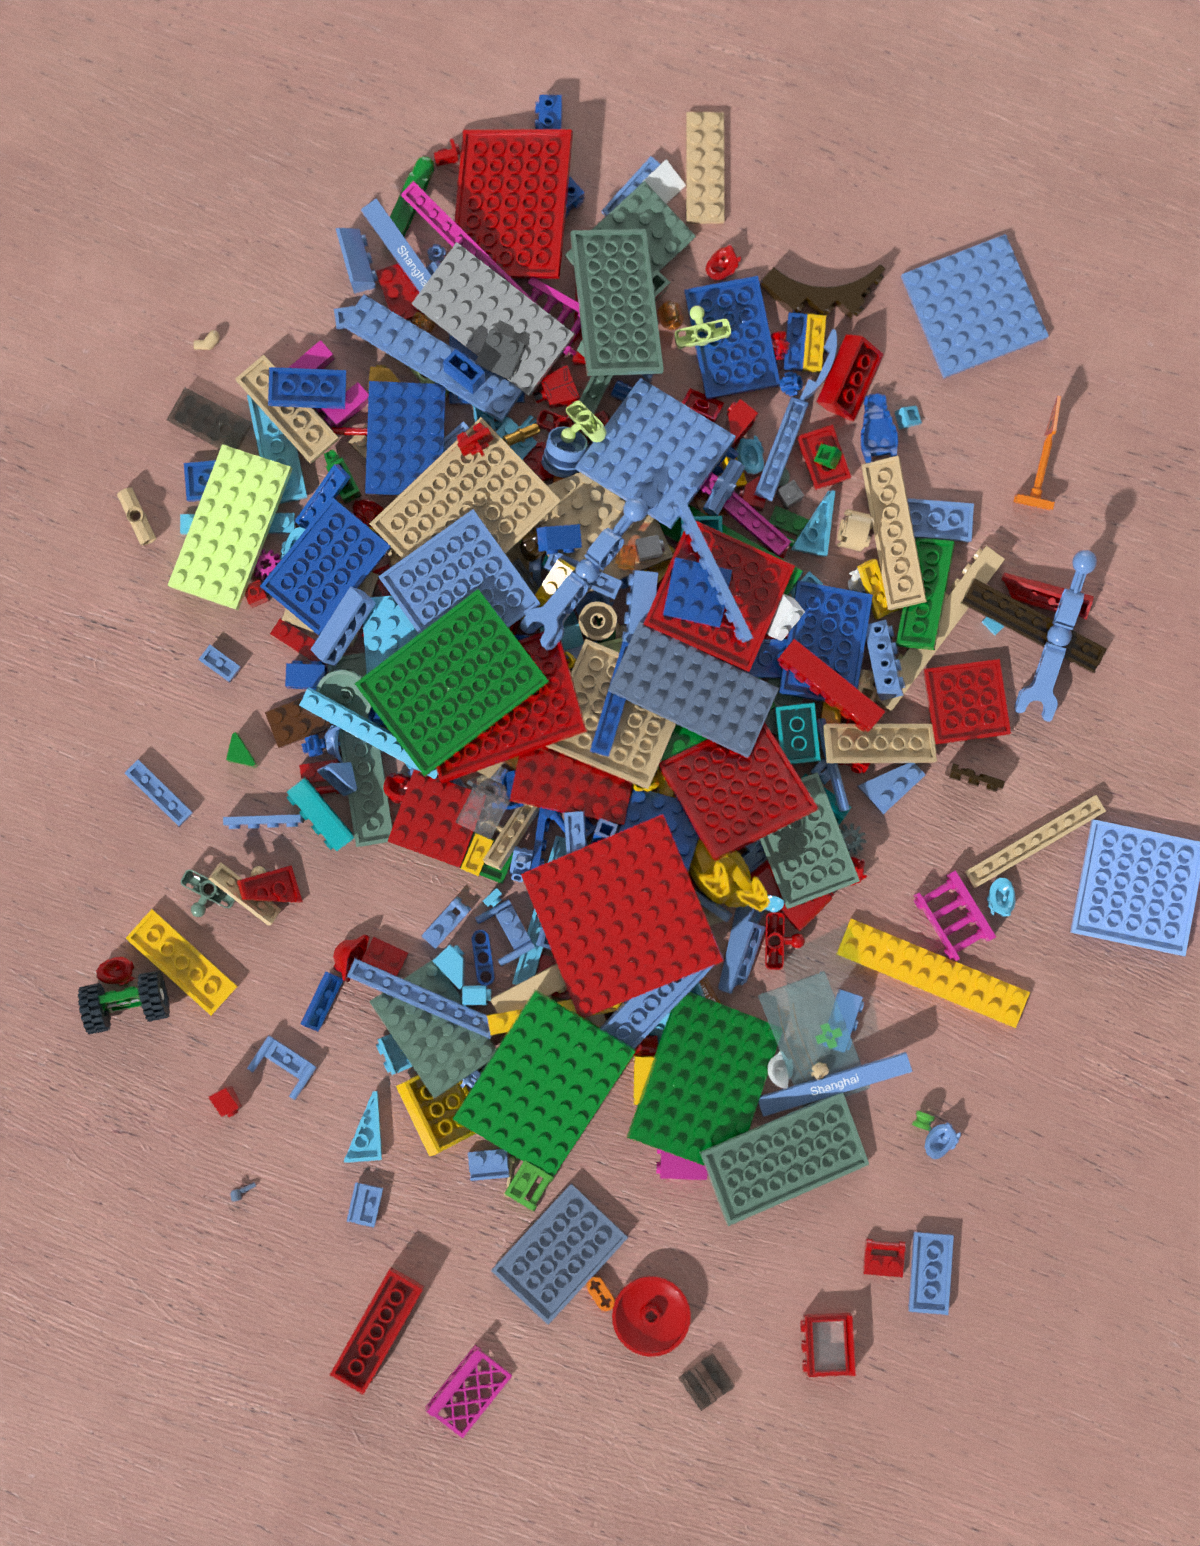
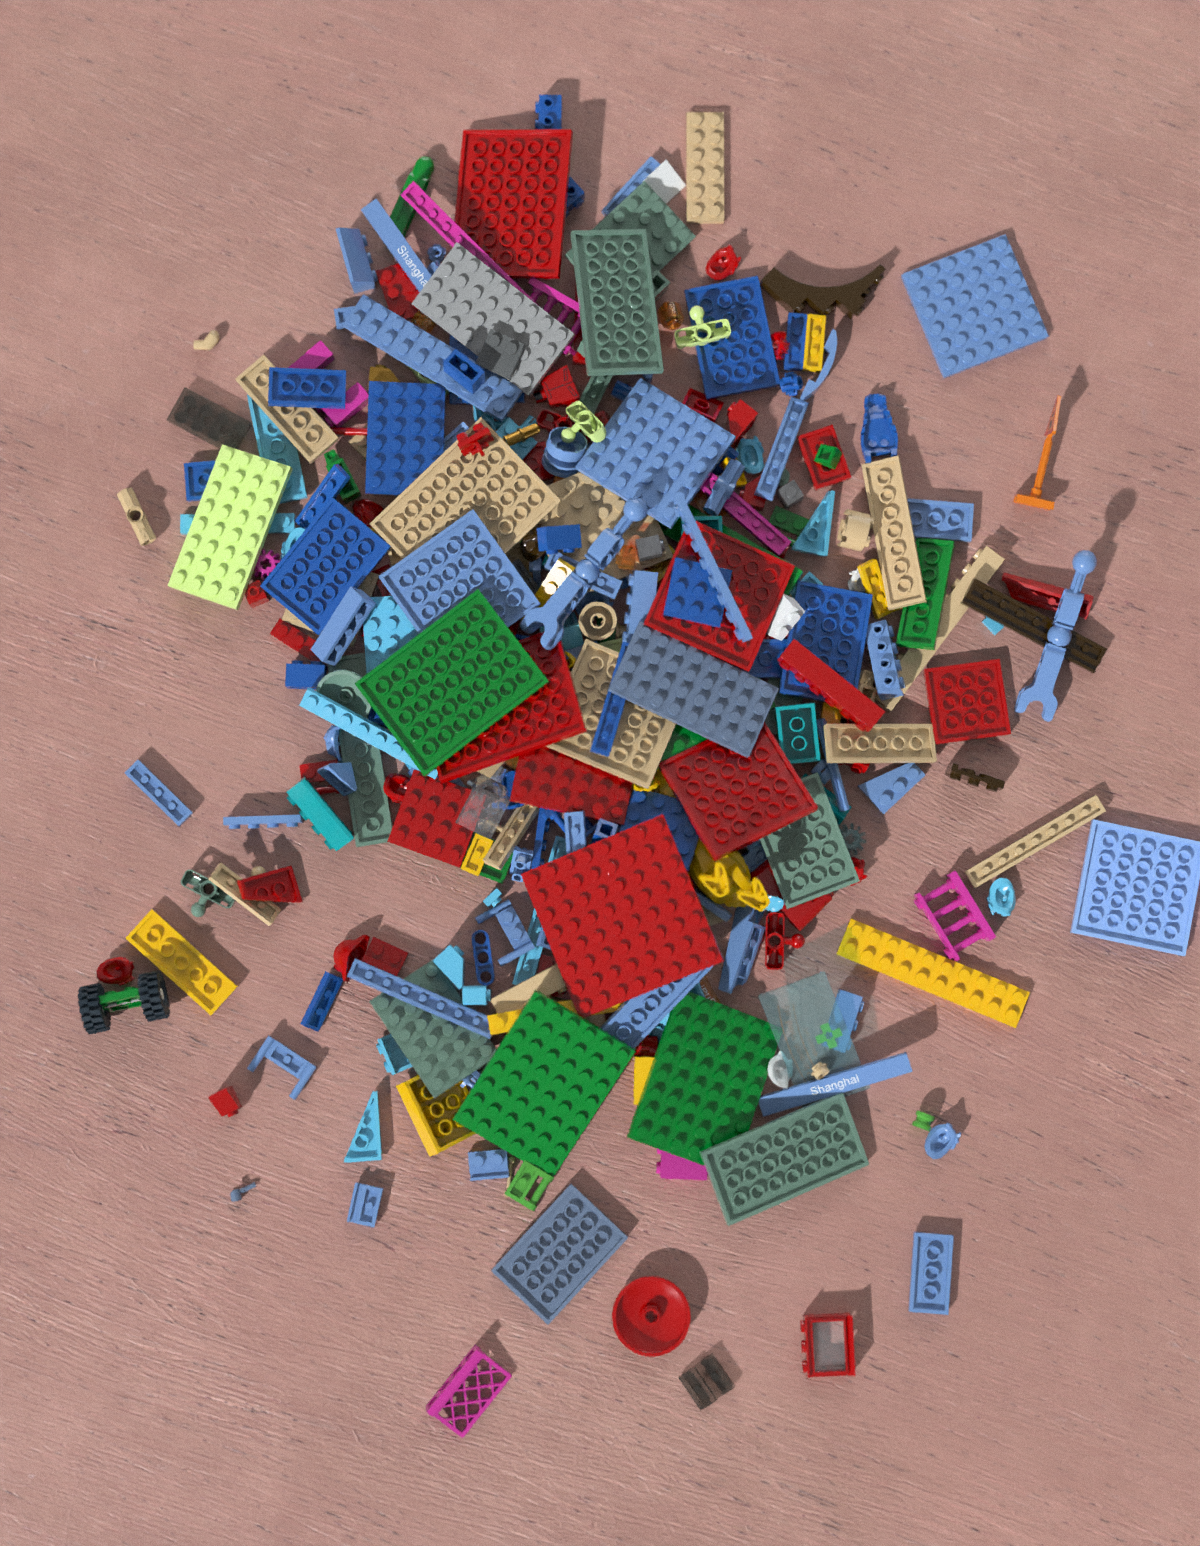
medium blue plate [198,645,242,682] -> none
green slope [226,732,258,768] -> none
reddish brown plate [265,698,332,749] -> none
blue gear [301,735,326,757] -> none
red brick [330,1267,425,1395] -> none
medium blue plate [421,896,472,949] -> none
red bracket [434,138,461,167] -> none
orange beam [587,1276,615,1311] -> none
red slope [816,334,884,421] -> none
red plate [863,1239,906,1277] -> none
medium azure slope [895,406,922,429] -> none

